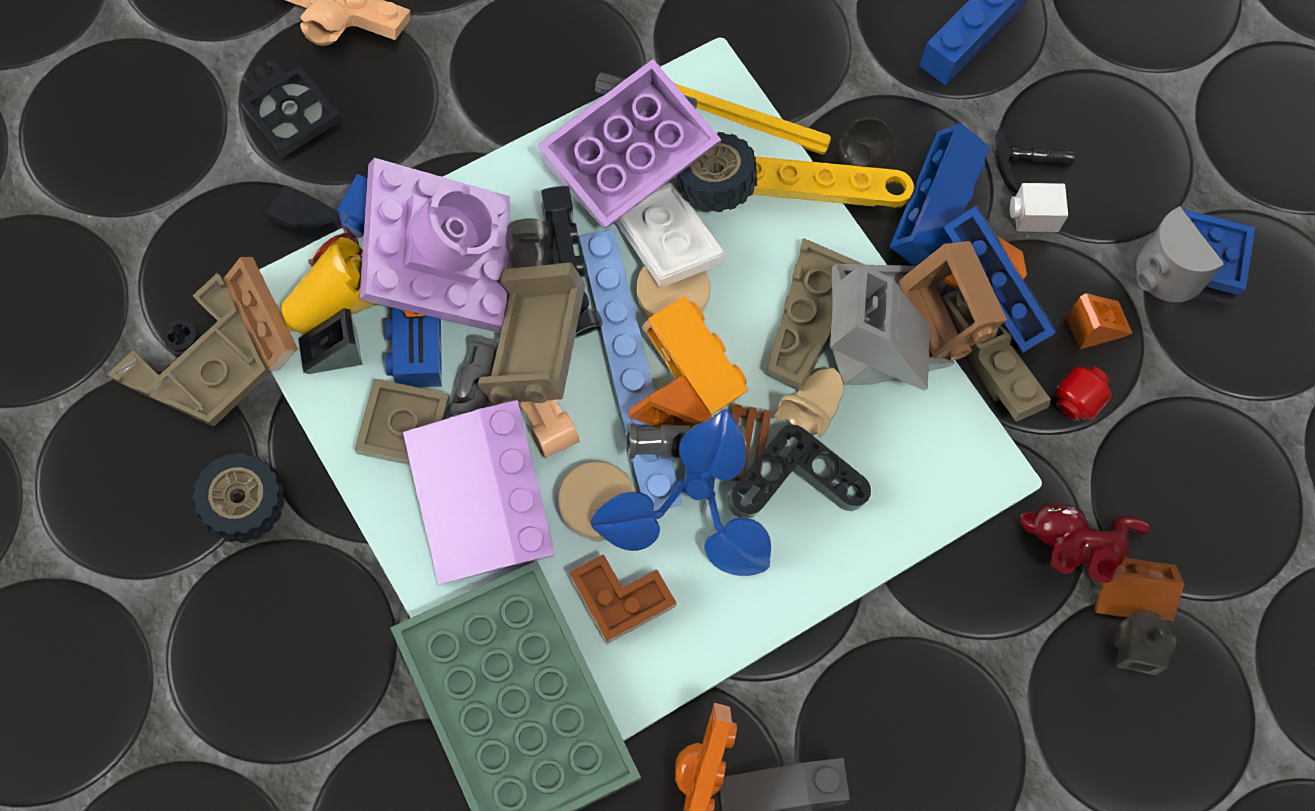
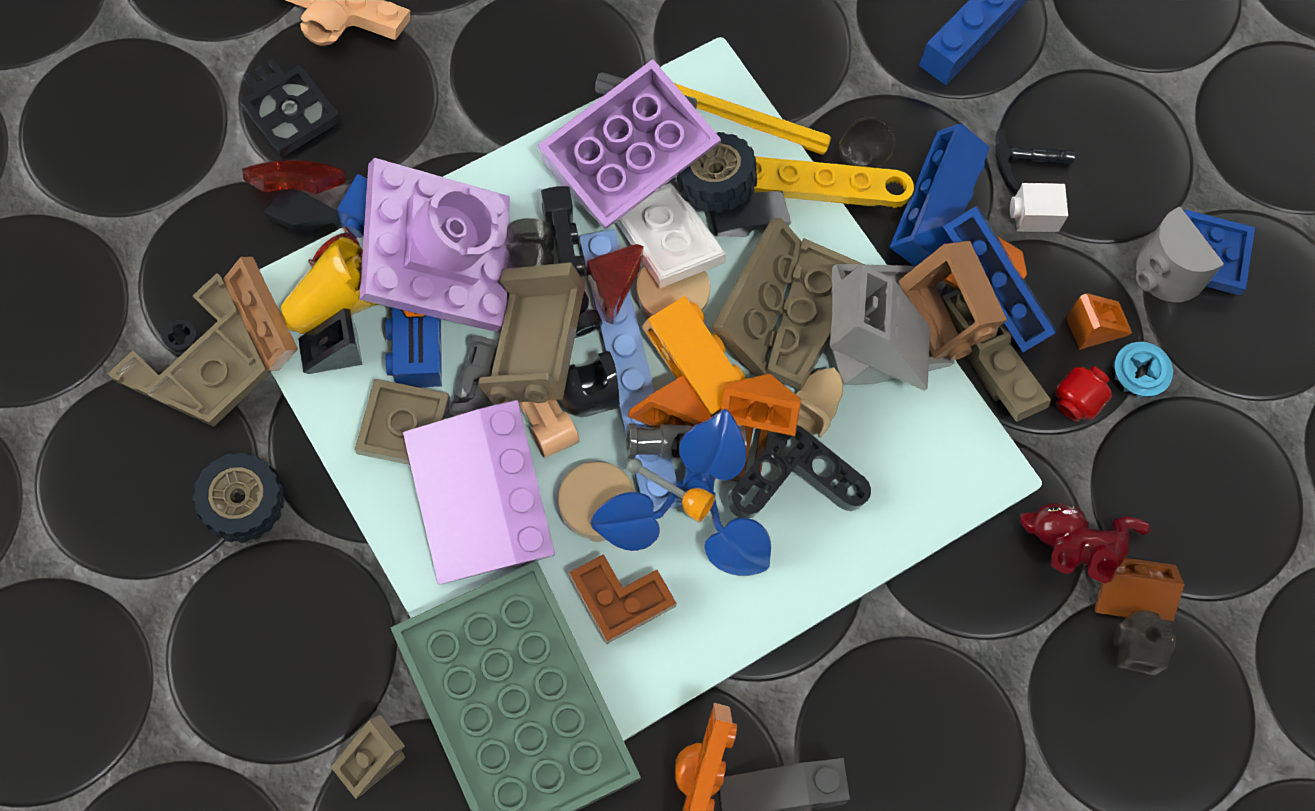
none -> clear red tile [242,160,346,194]
none -> dark tan slope [331,715,405,799]
none -> black helmet [560,351,620,417]
none -> clear red slope [587,244,644,324]
none -> hinge [627,458,715,523]
none -> black slope [709,191,791,237]
none -> dark tan wing [711,218,802,377]
none -> orange slope [721,374,801,436]
none -> medium azure gear [1112,342,1173,399]

